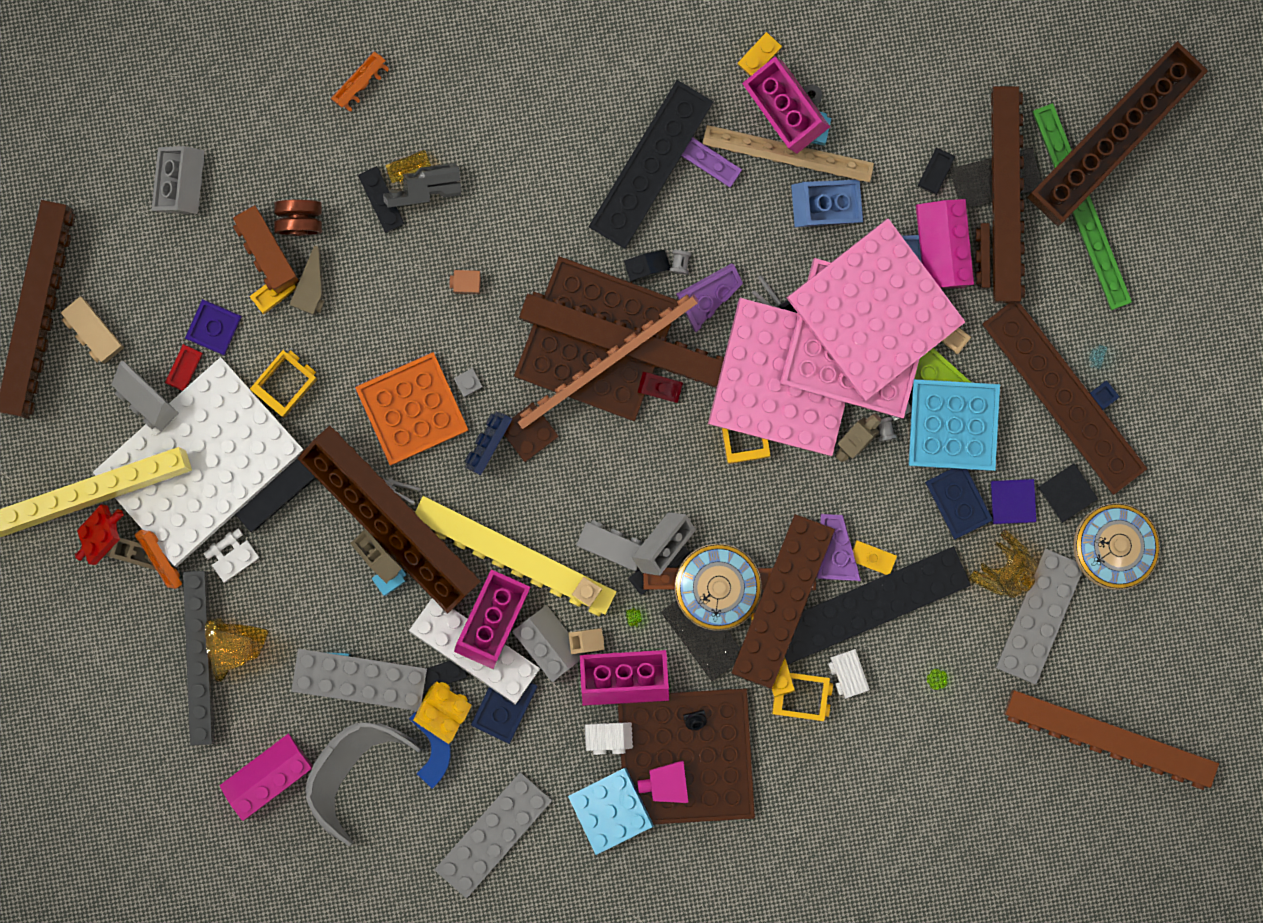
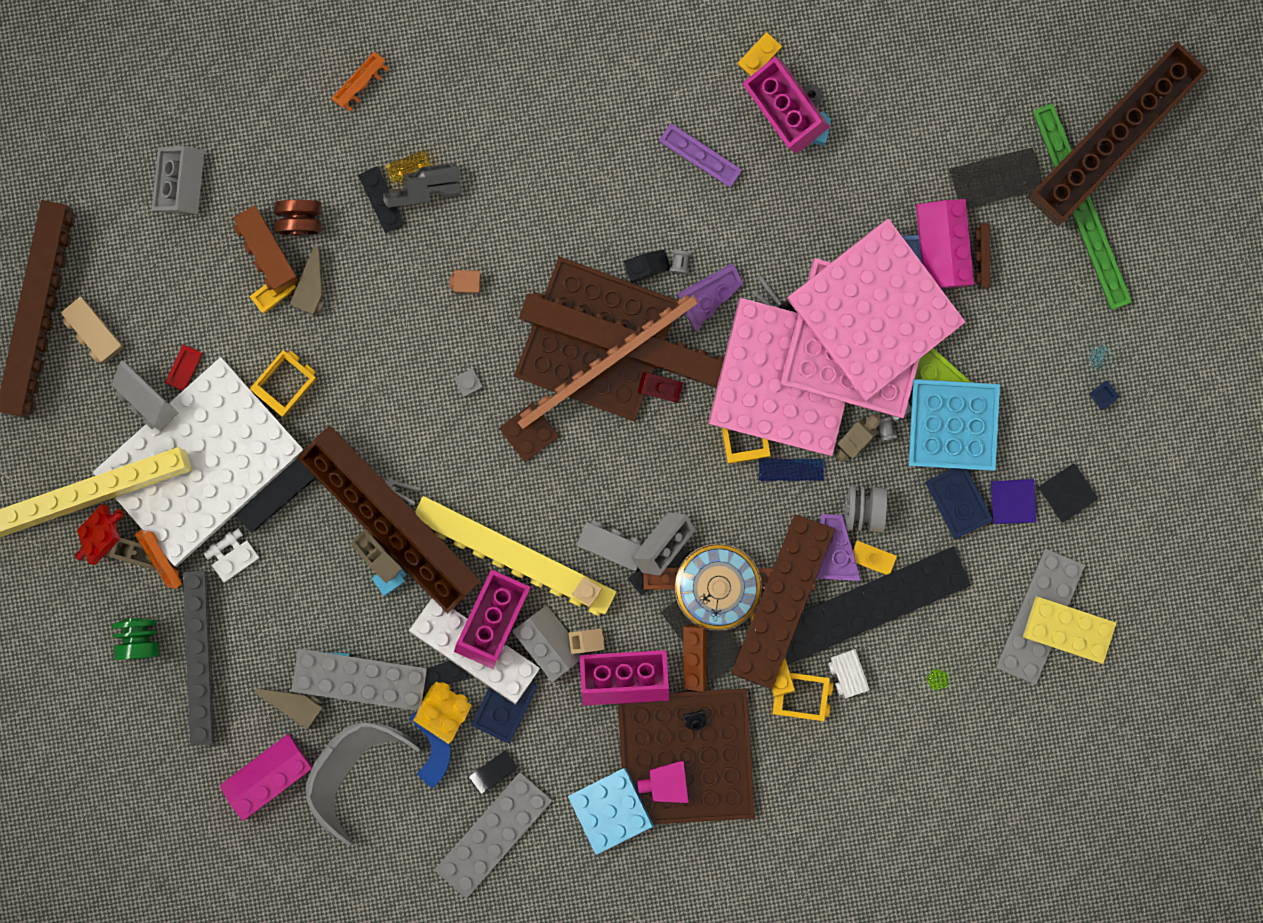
dark purple tile [185,299,242,356] -> none
clear yellow piece [205,617,269,682] -> none
orange plate [355,352,469,466] -> none
dark blue plate [465,411,512,476] -> none
white brick [585,722,633,755] -> none
black plate [588,80,714,249] -> none
clear neon green plate [626,607,642,628] -> none
tan plate [703,125,874,182] -> none
medium blue slope [791,180,863,228] -> none
black tile [917,147,956,195] -> none
tan tile [941,328,971,355] -> none
clear yellow piece [968,529,1037,598] -> none
reddish brown plate [981,303,1147,495] -> none
reddish brown brick [991,86,1025,303] -> none
dark orange brick [1004,690,1219,790] -> none
dish [1074,503,1160,590] -> none
none -> green wheel [111,617,160,660]
none -> dark tan slope [255,688,324,729]
none -> black slope [468,750,518,795]
none -> dark orange plate [683,625,707,692]
none -> clear blue tile [759,459,824,481]
none -> light grey wheel [844,485,887,533]
none -> light yellow plate [1023,596,1116,664]

